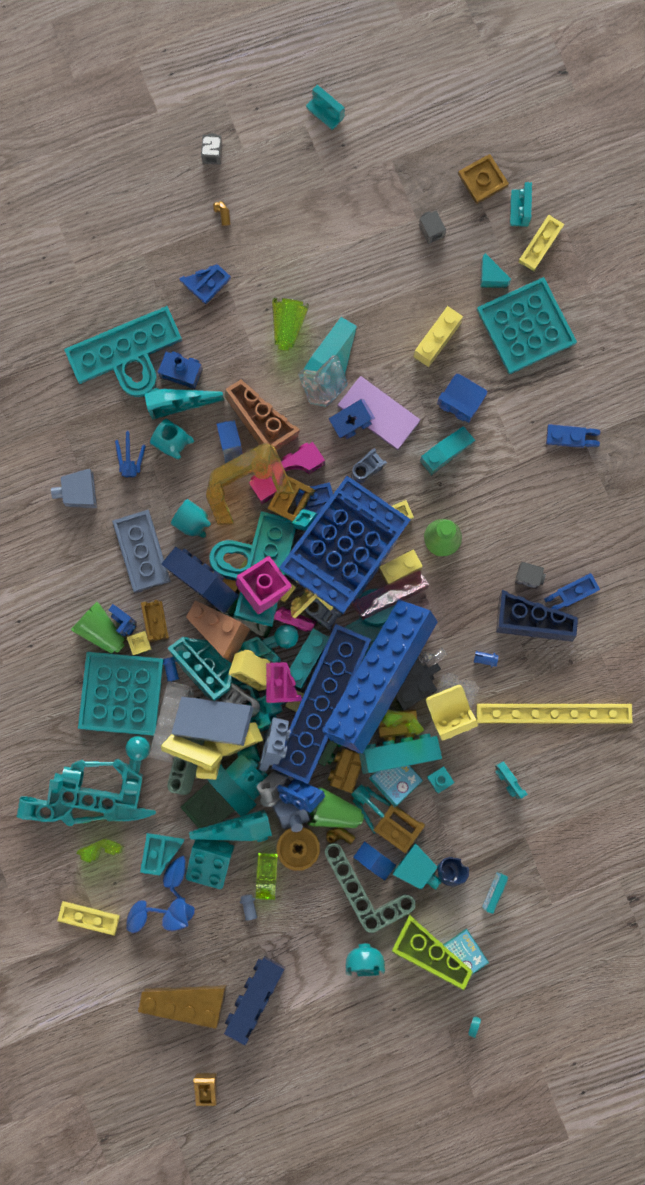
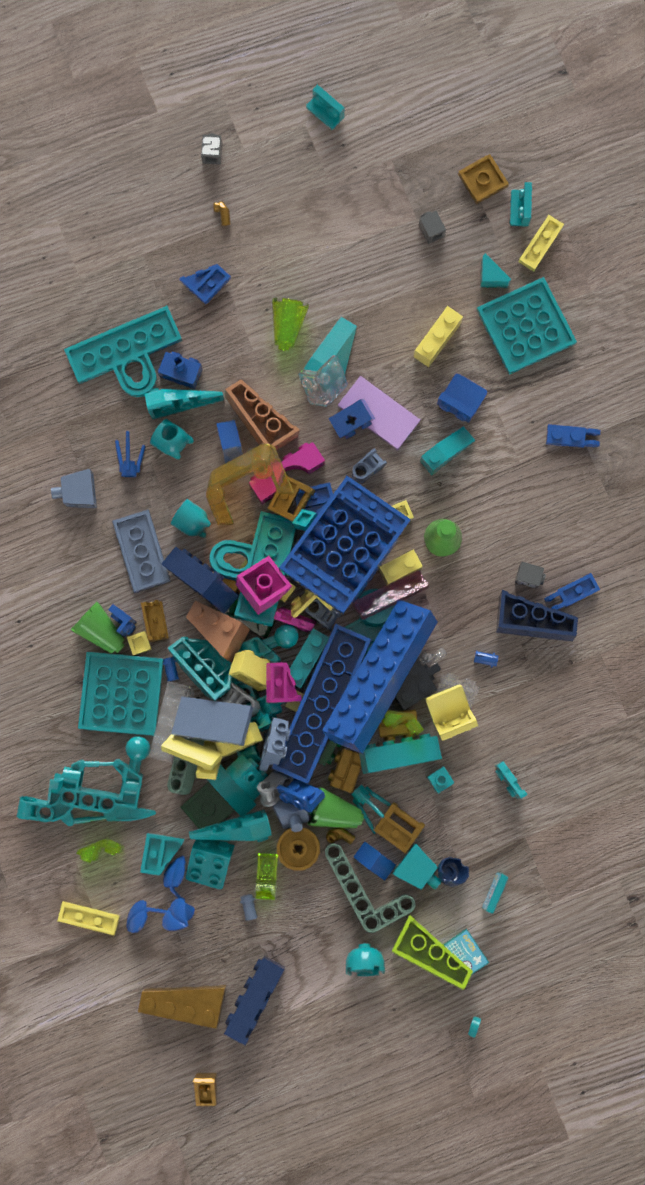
medium azure tile [368,765,424,807] -> none
light yellow tile [476,704,632,724] -> none

